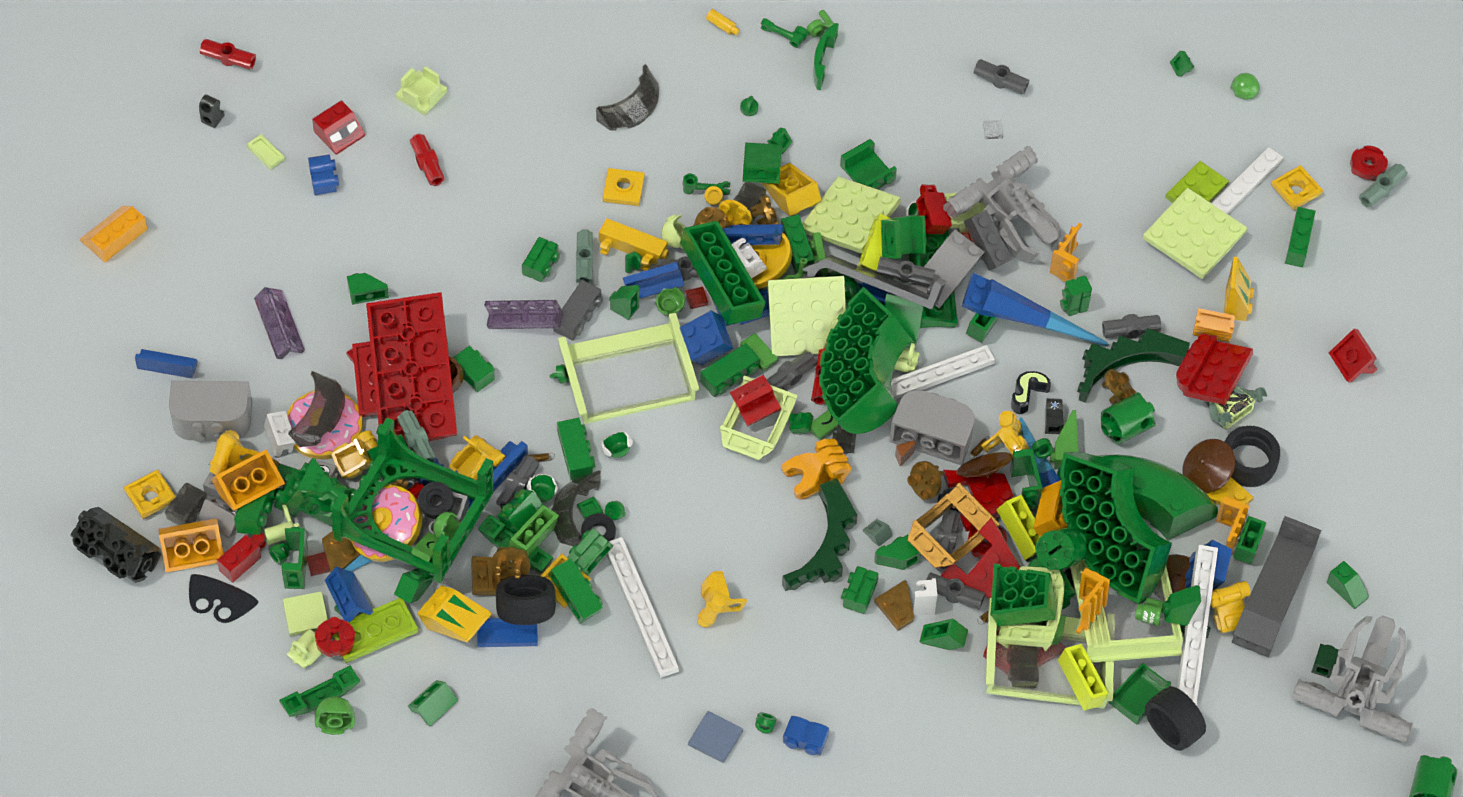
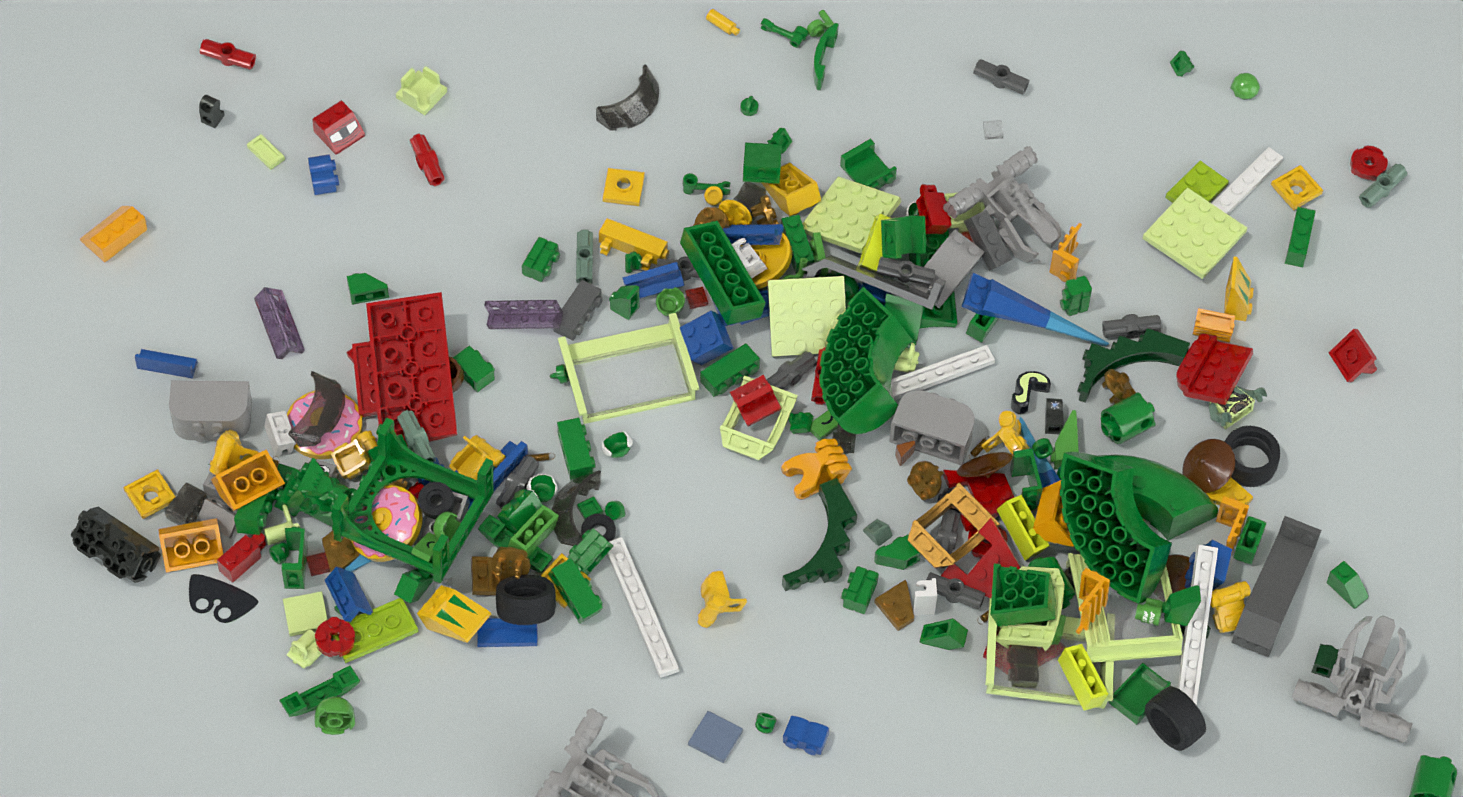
panel [408,680,458,726] -> none
yellowish green cap [661,214,685,248] -> none
bright green tile [740,333,778,371] -> none
green cylinder [1035,528,1086,570] -> none

